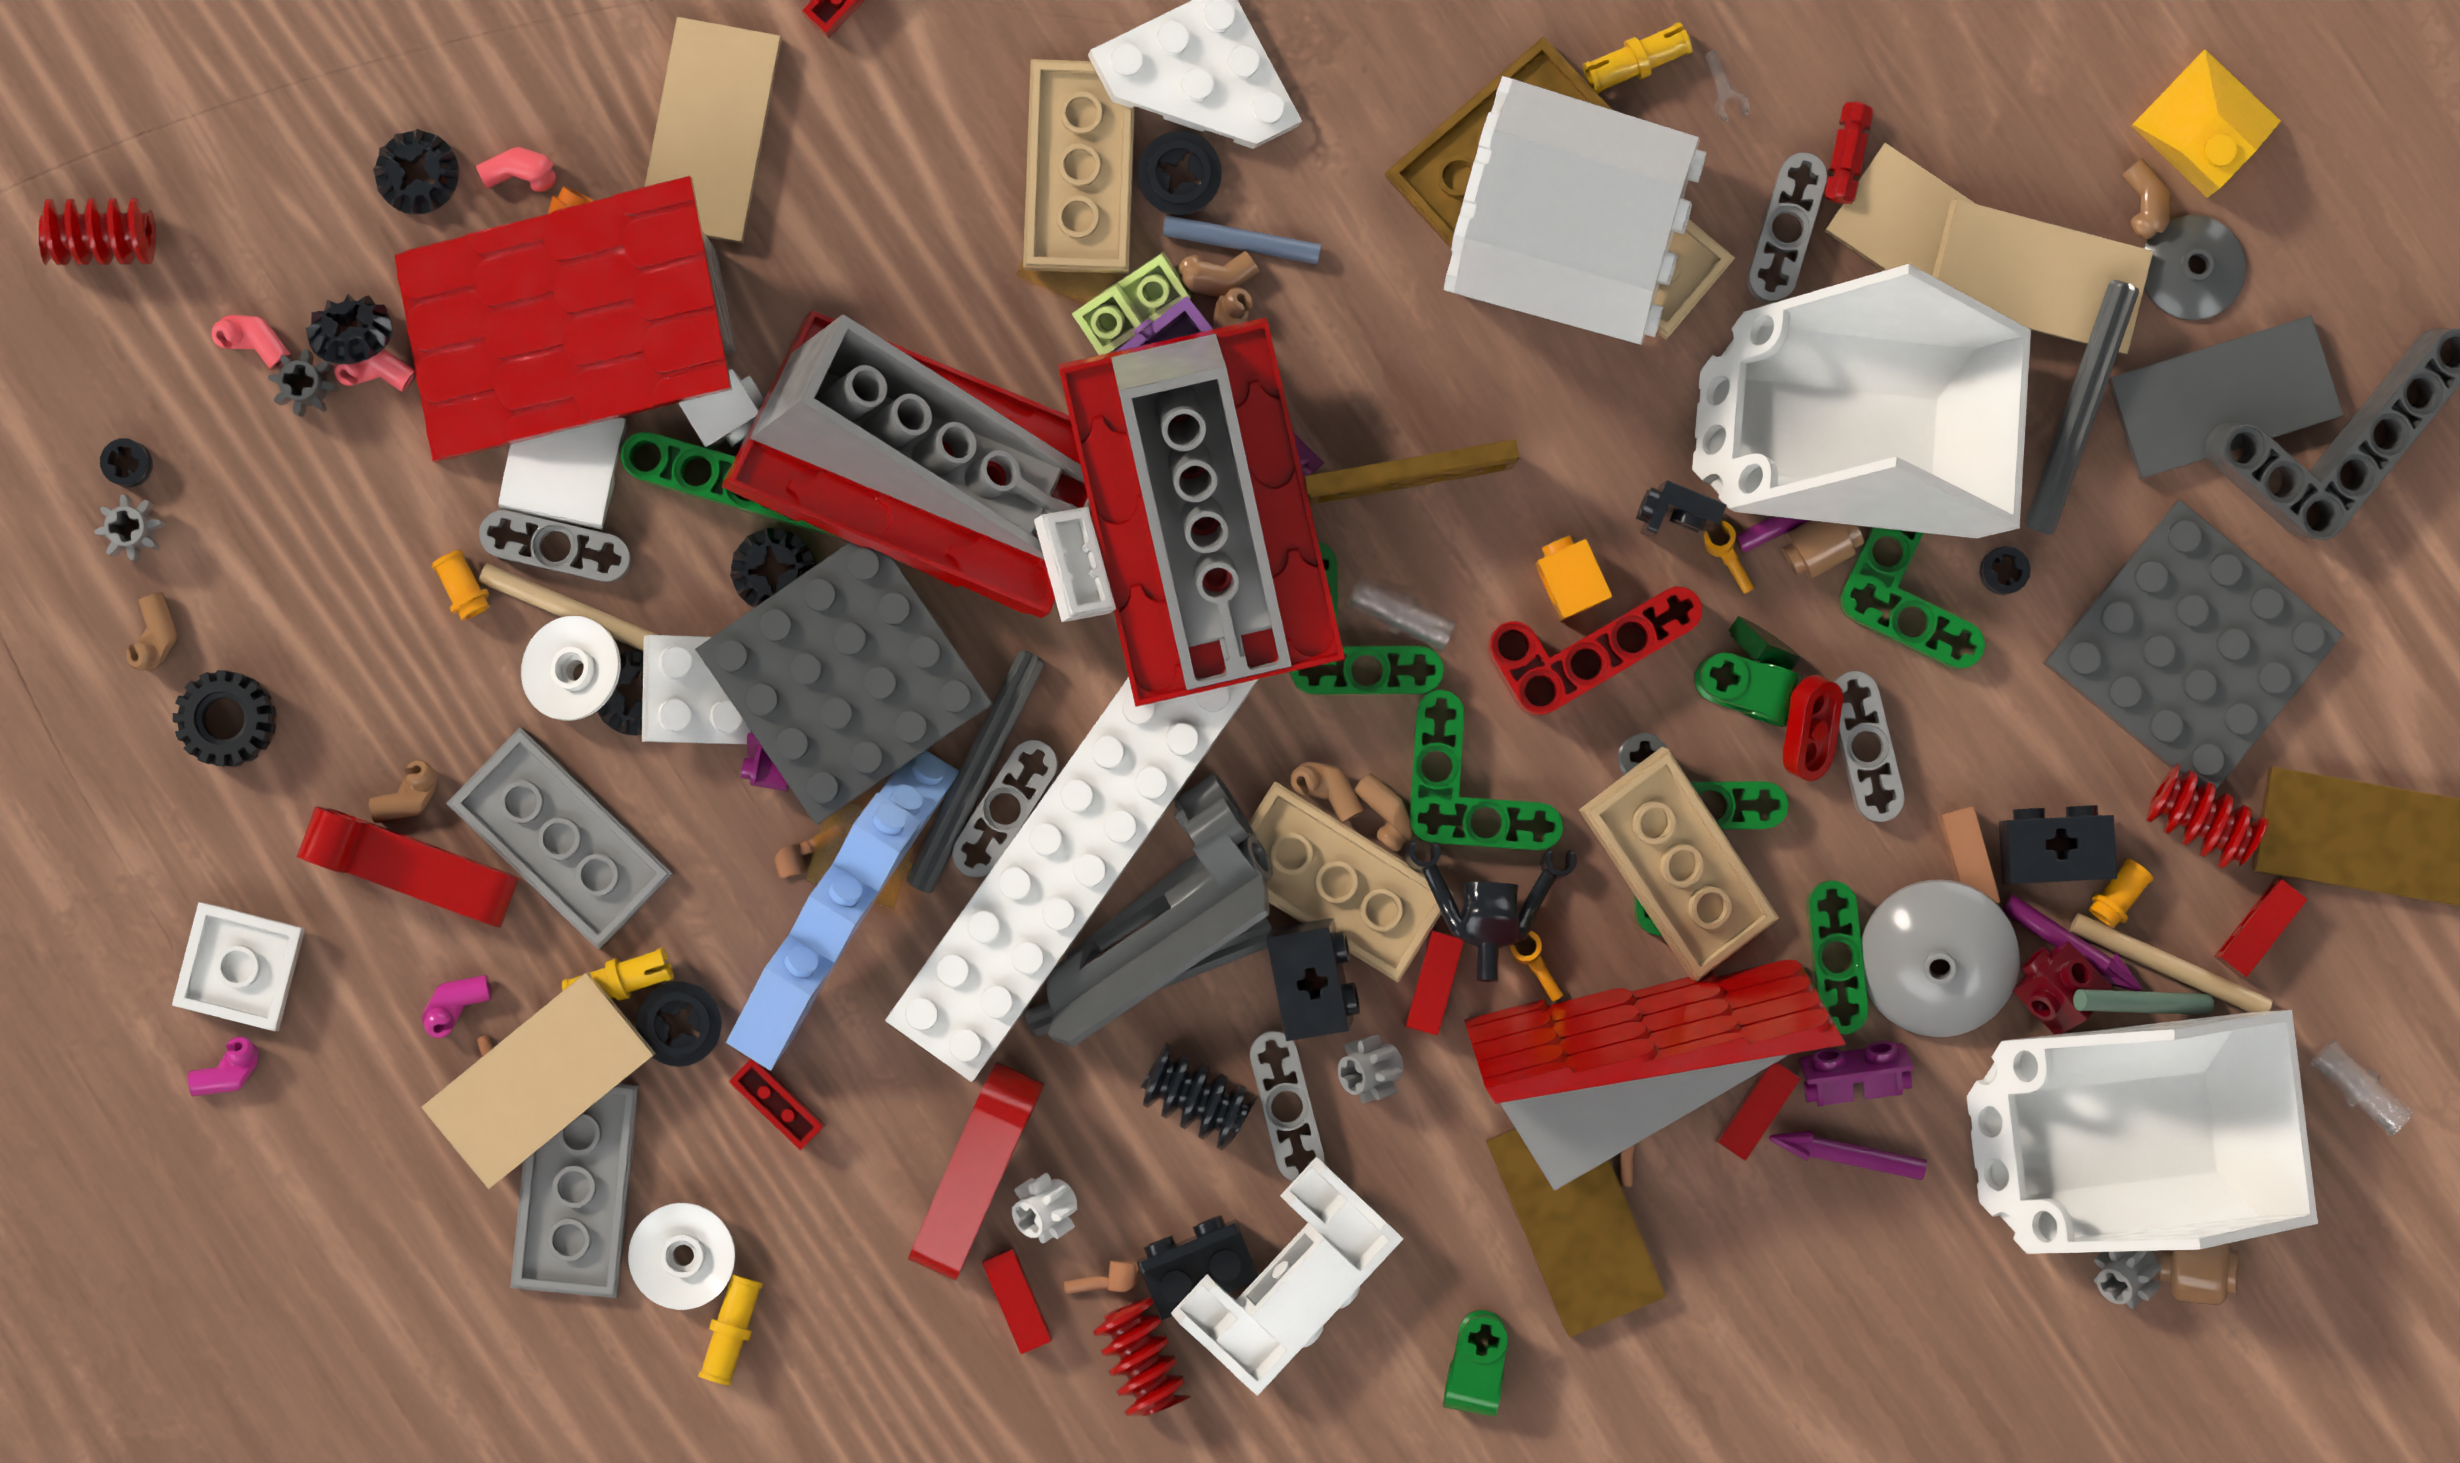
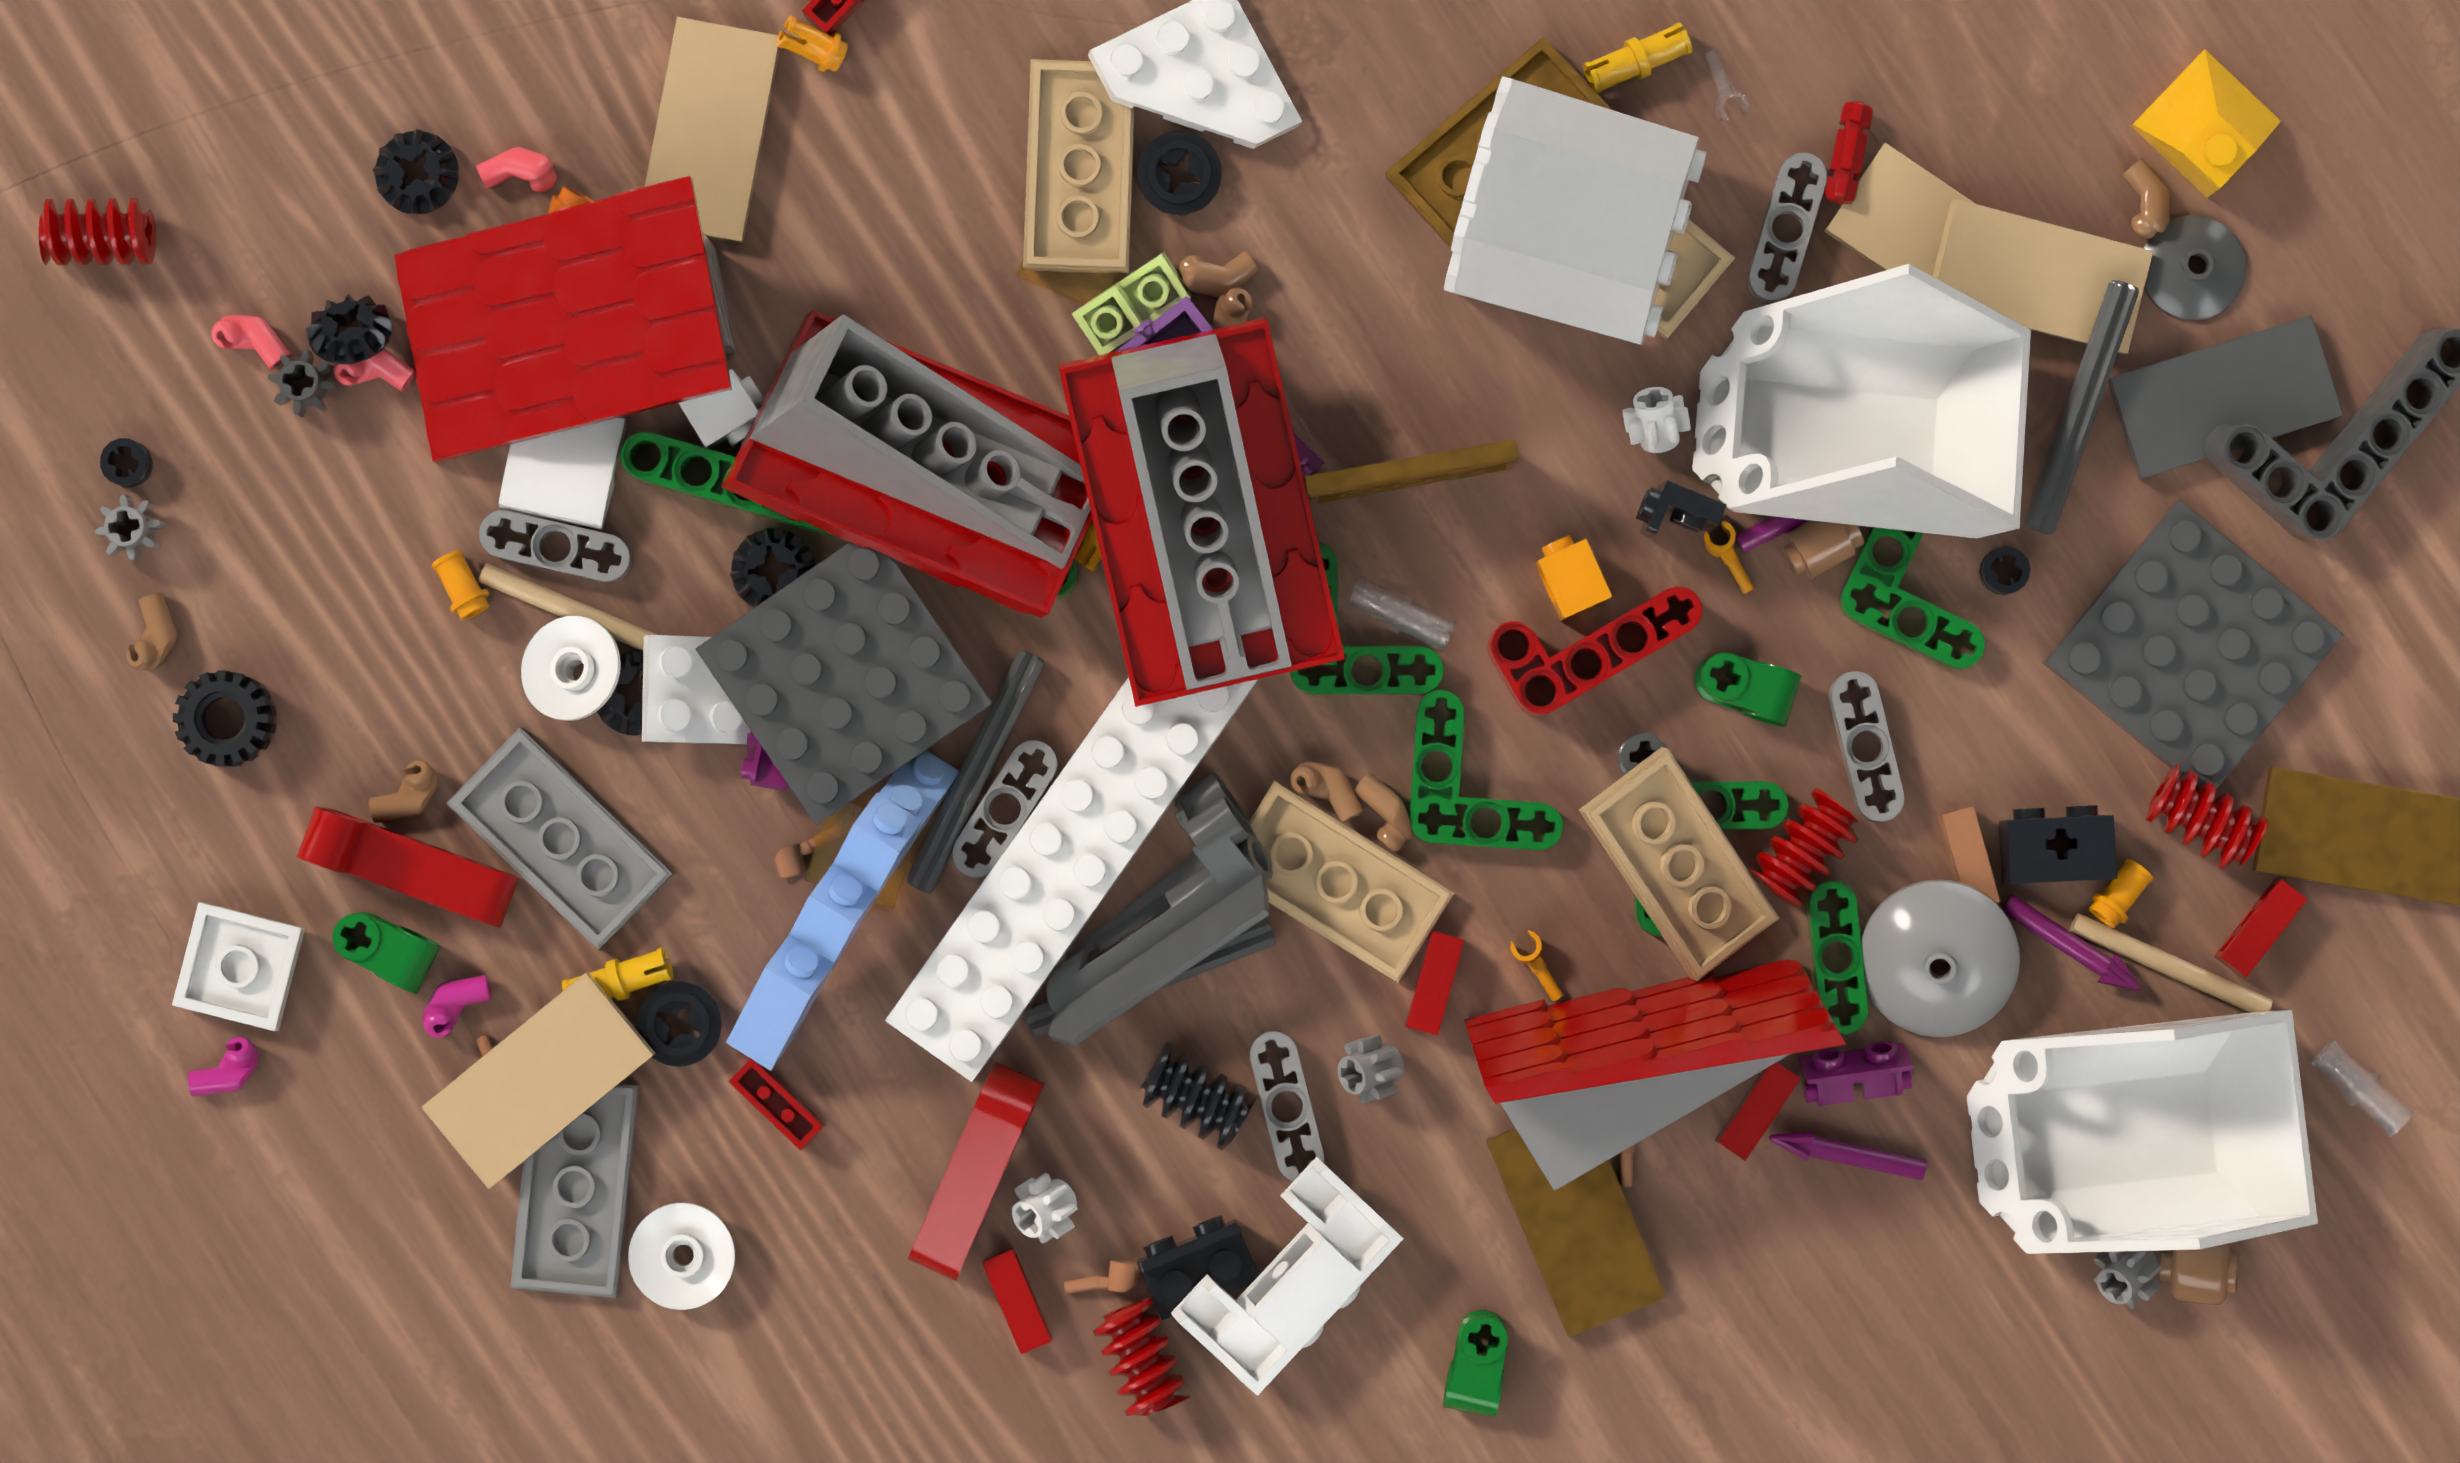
yellow pin [698,1274,763,1386] -> none
white plate [1034,507,1116,622] -> none
sand blue bar [1162,215,1321,265] -> none
black brick [1266,917,1360,1041] -> none
black piece [1405,841,1577,982] -> none
dark green tile [1728,616,1800,670] -> none
red plate [1783,675,1843,782] -> none
dark red brick [2013,941,2112,1035] -> none
sand green bar [2073,989,2214,1015] -> none
none -> green piece [332,912,441,994]
none -> light orange pin [776,15,848,72]
none -> white gear [1622,387,1691,453]
none -> red piece [1748,787,1859,908]

